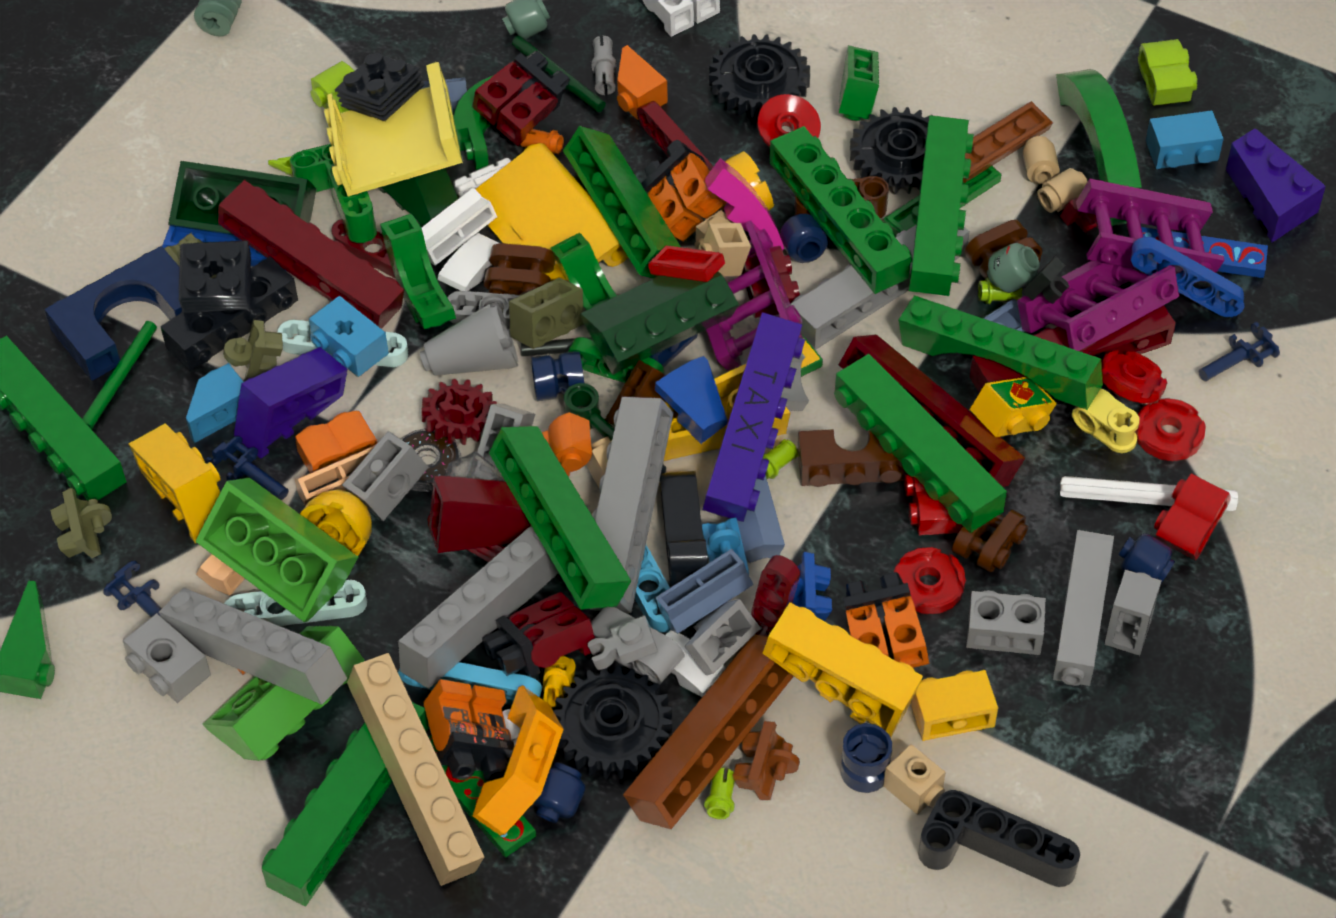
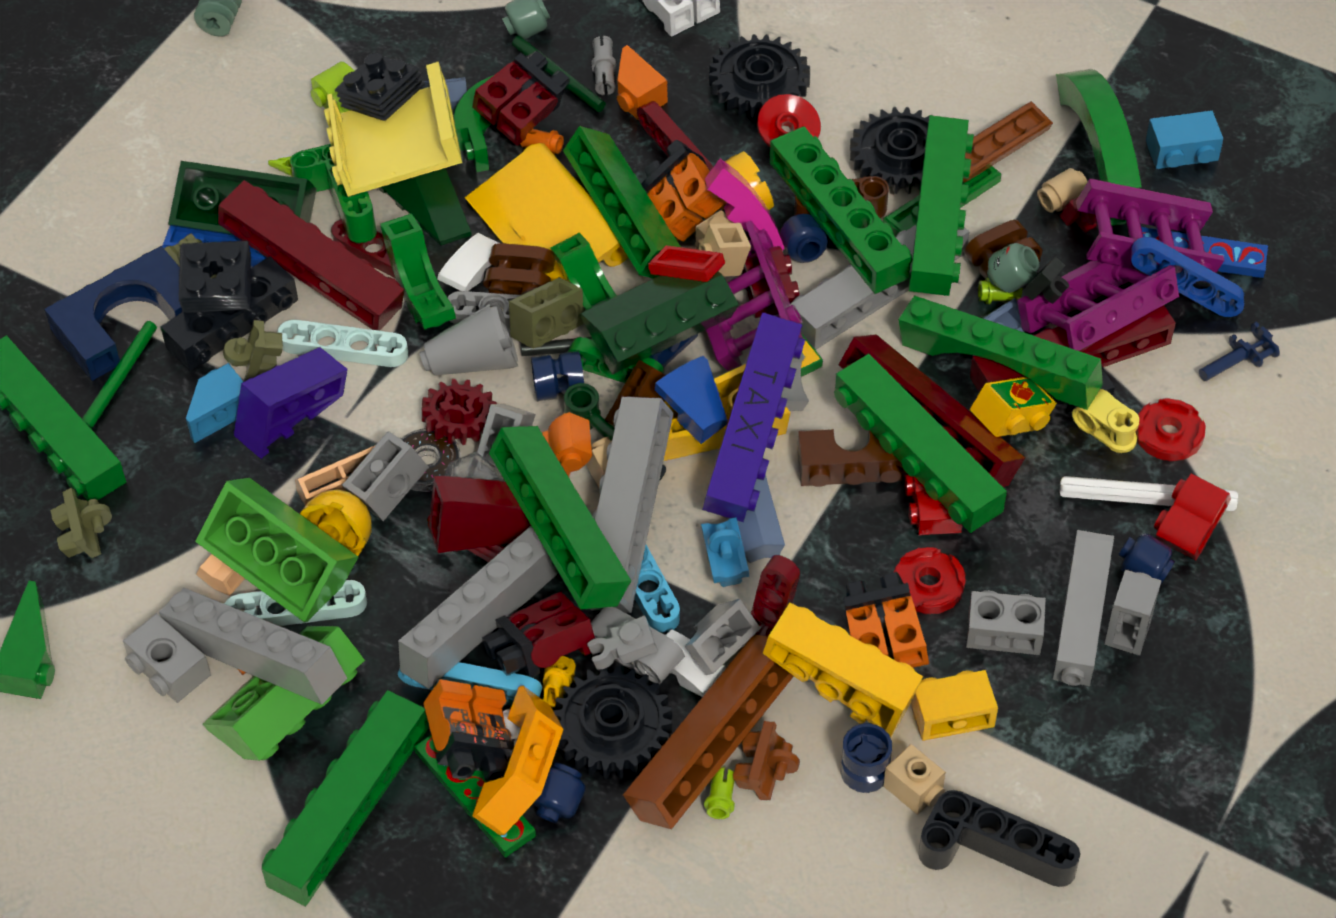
dark blue piece [103,561,162,617] -> none
yellow wedge [128,423,221,544] -> none
dark blue piece [205,436,289,500] -> none
orange brick [295,411,377,473] -> none
dark azure brick [309,296,389,377] -> none
tan brick [347,653,484,886] -> none
white piece [422,187,497,266] -> none
white axle [453,158,511,197] -> none
sand blue piece [655,549,754,634] -> none
black beam [660,471,708,588] -> none
lime pin [763,439,799,479] -> none
blue hips [792,552,832,621] -> none
green slope [839,45,879,121] -> none
reddish brown brick [952,509,1029,572] -> none
tan brick [1023,136,1060,184] -> none
red tile [1101,350,1167,403] -> none
lime brick [1138,39,1197,105] -> none
dark purple wedge [1226,128,1326,243] -> none

